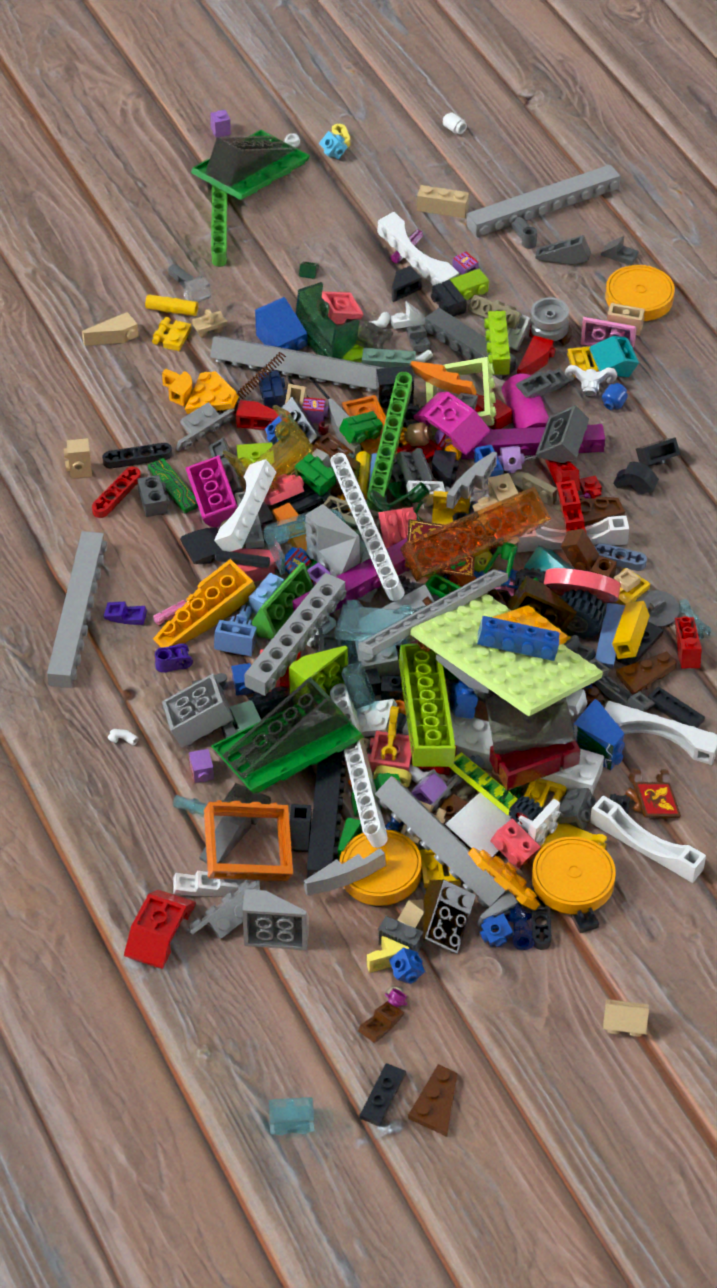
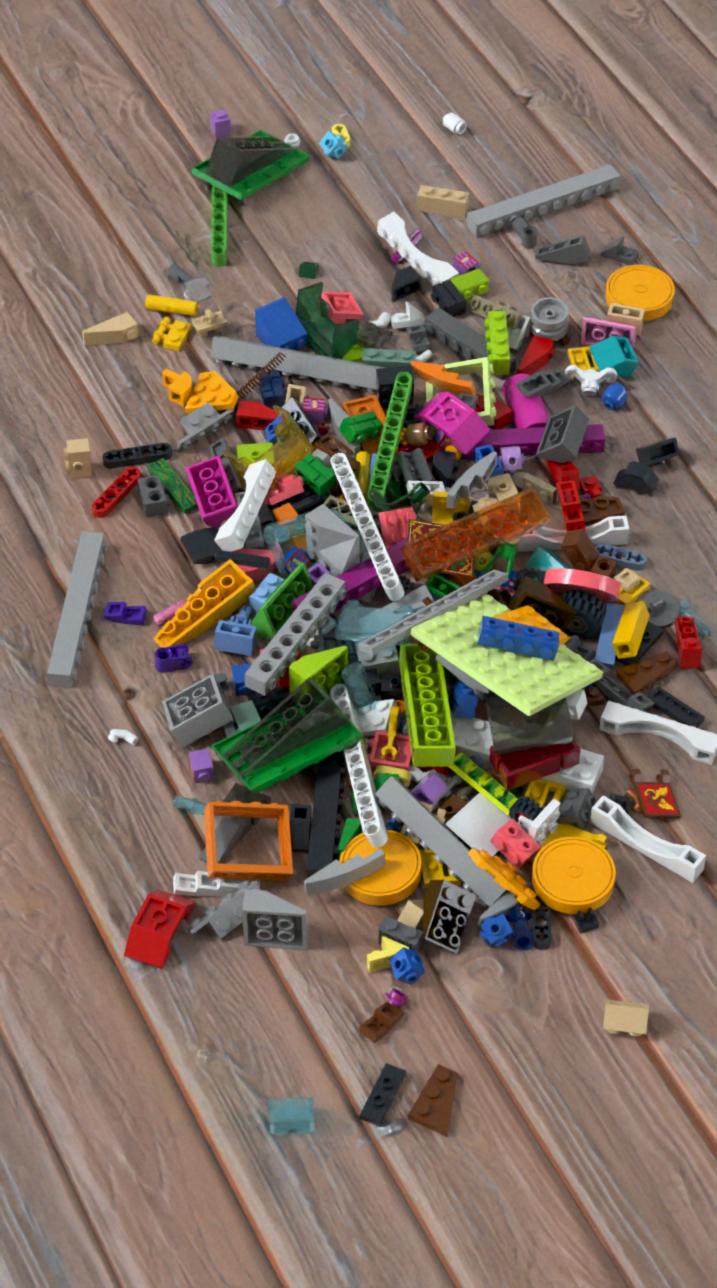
blue slope [572,699,625,771] -> none

